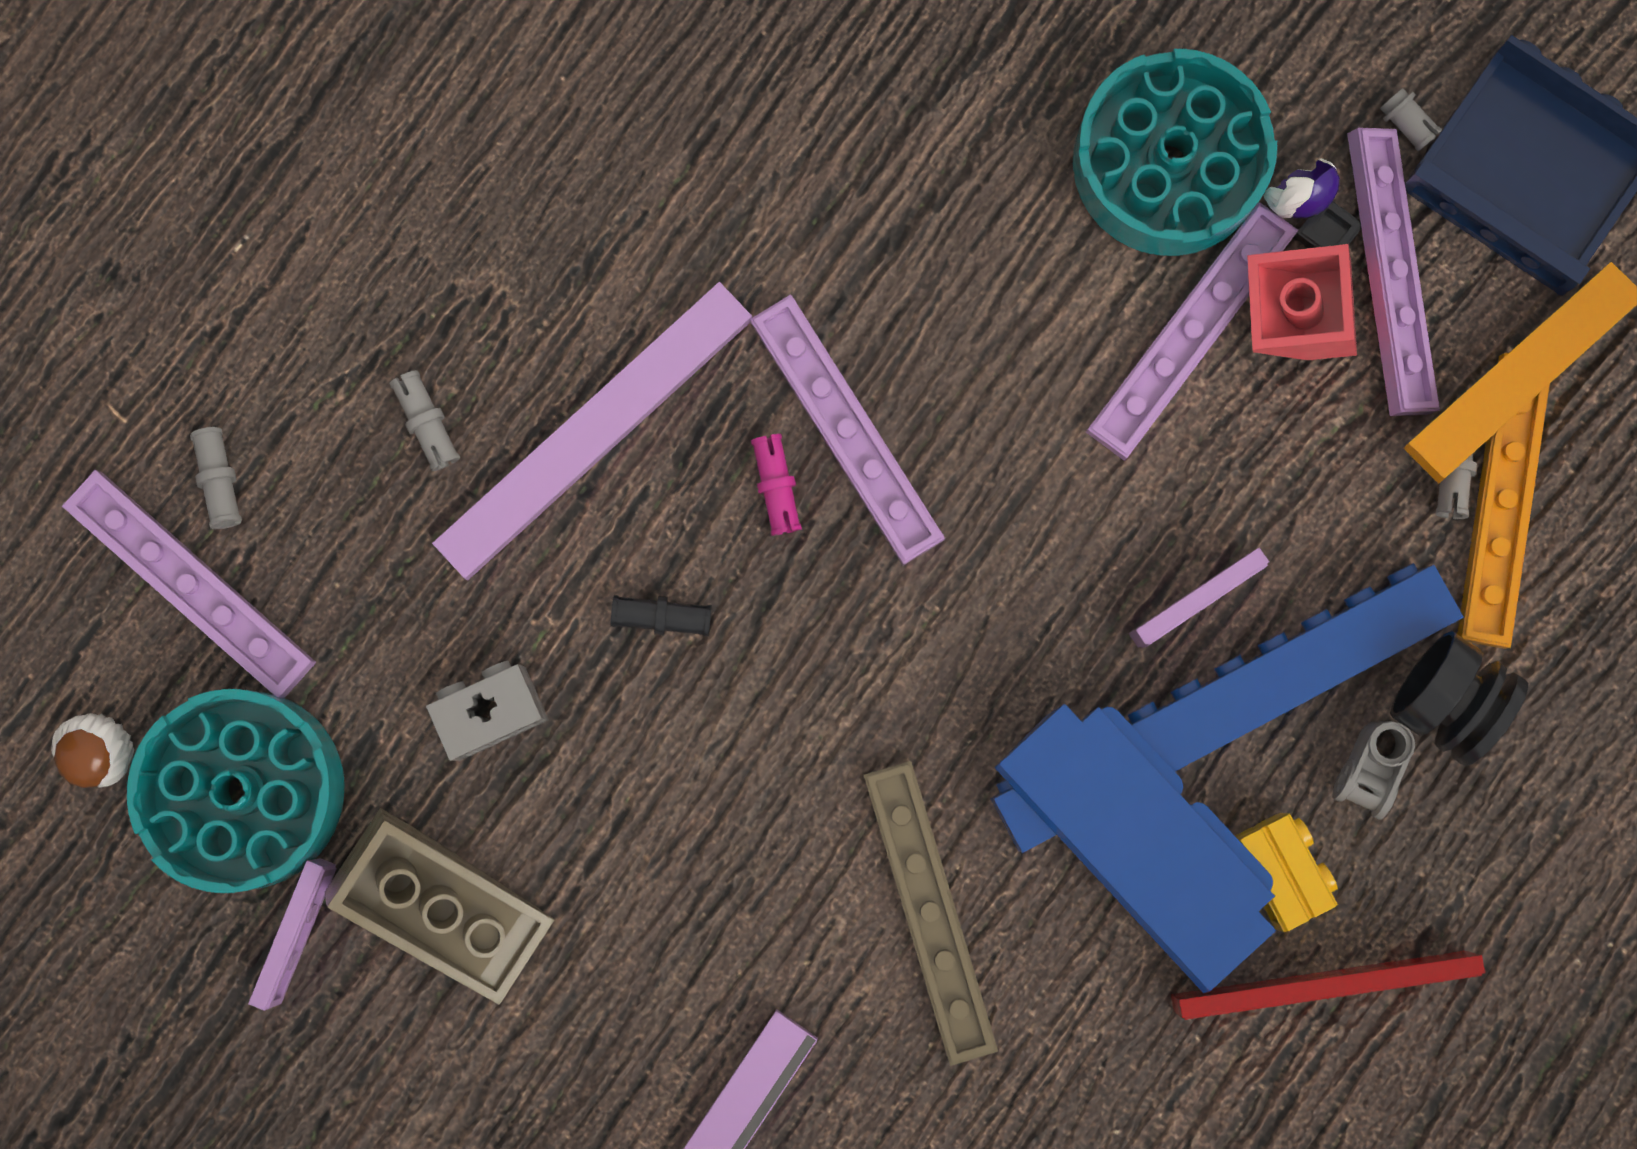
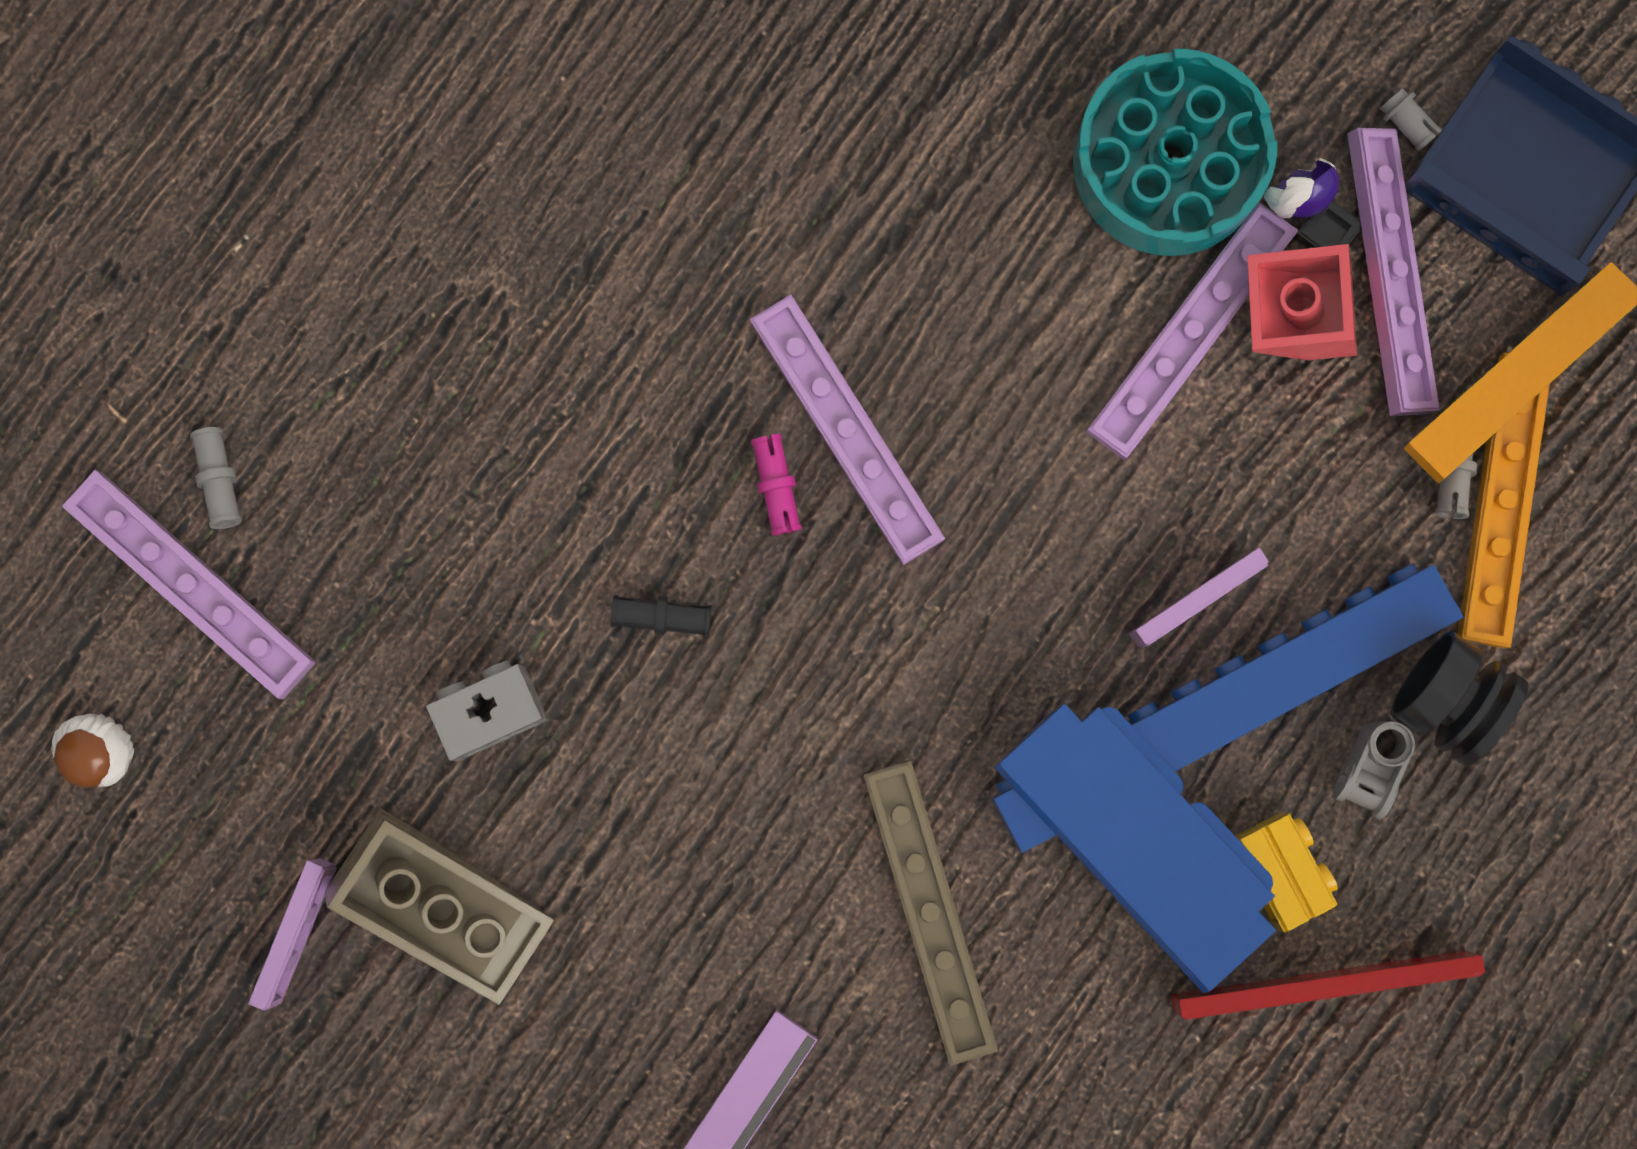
teal brick [127,689,345,893] -> none
light grey pin [389,370,461,471] -> none
lavender tile [432,282,752,580] -> none

